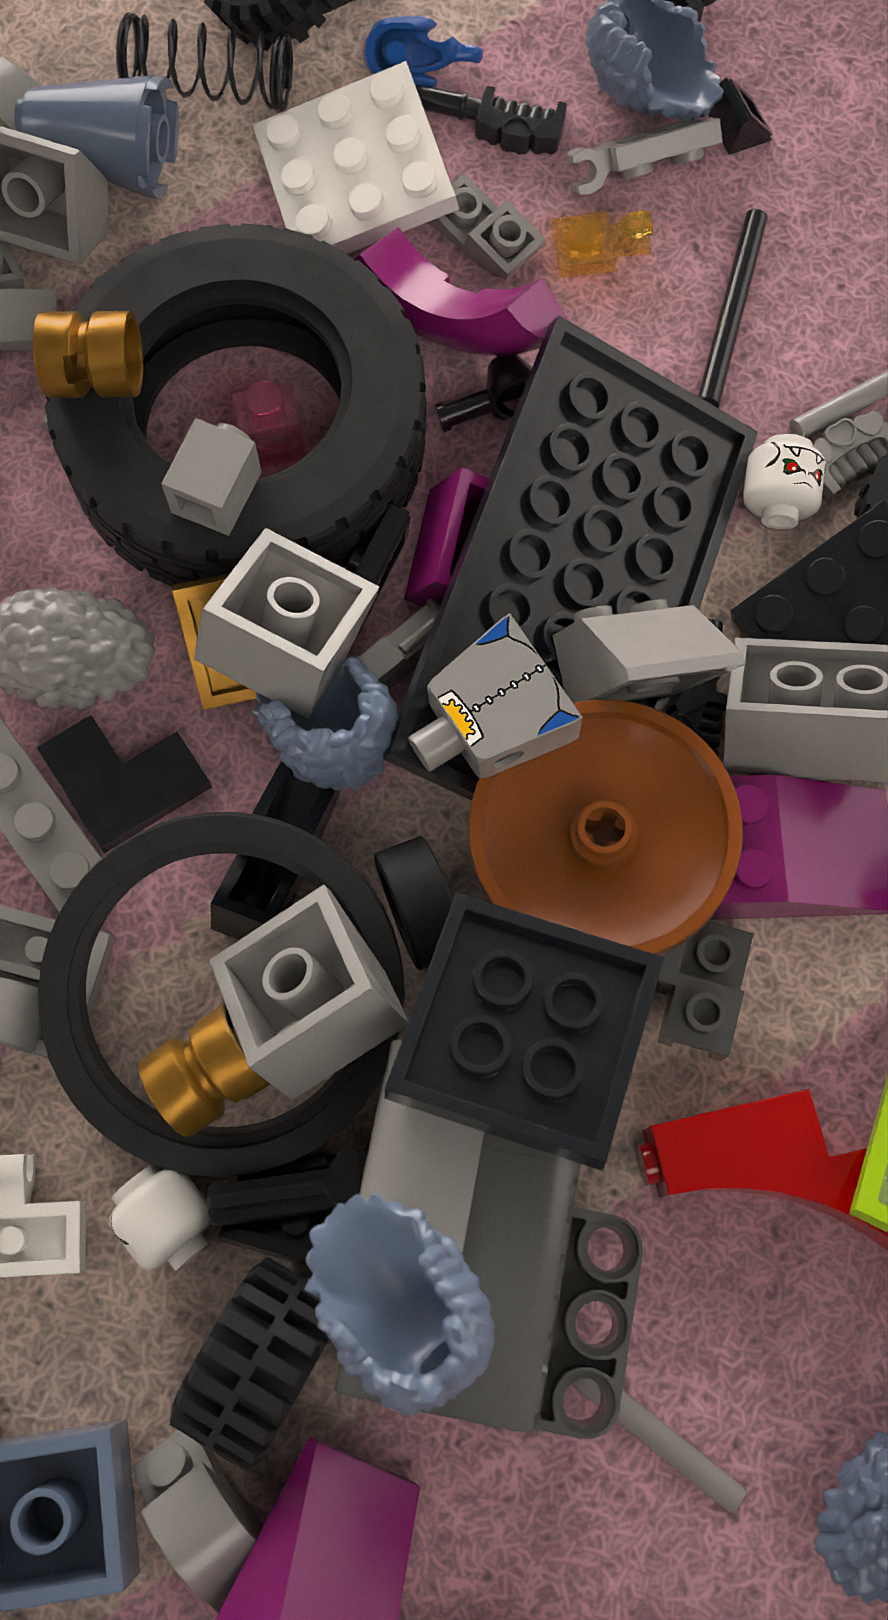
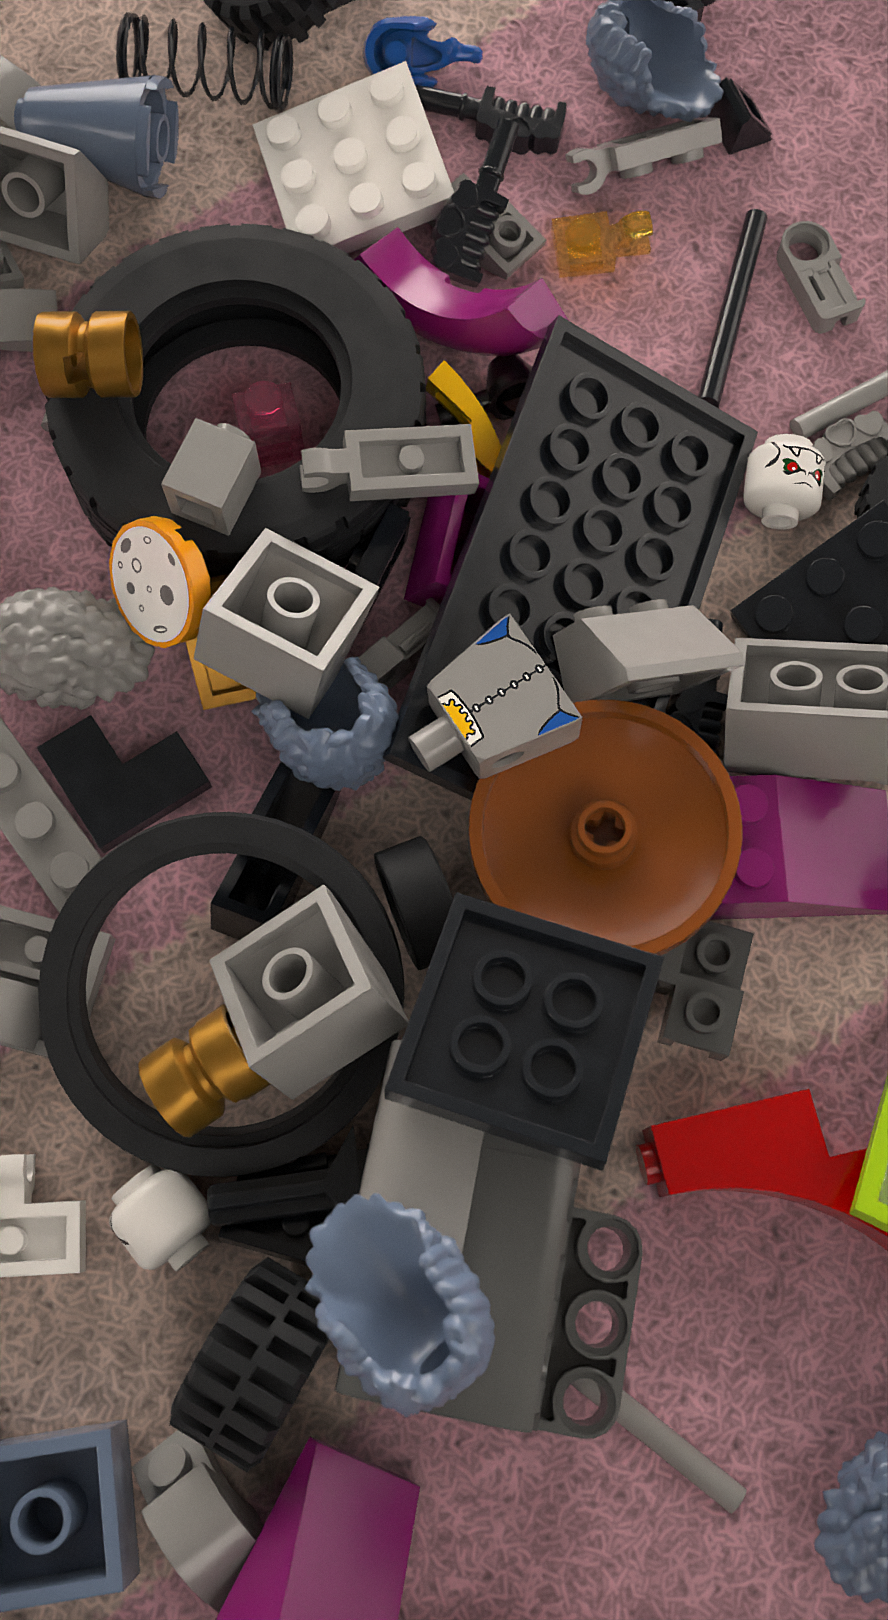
none -> tile [109,516,211,648]
none -> light grey plate [299,424,479,501]
none -> yellow slope [426,360,501,478]
none -> black piece [430,118,520,288]
none -> light grey piece [776,221,866,334]

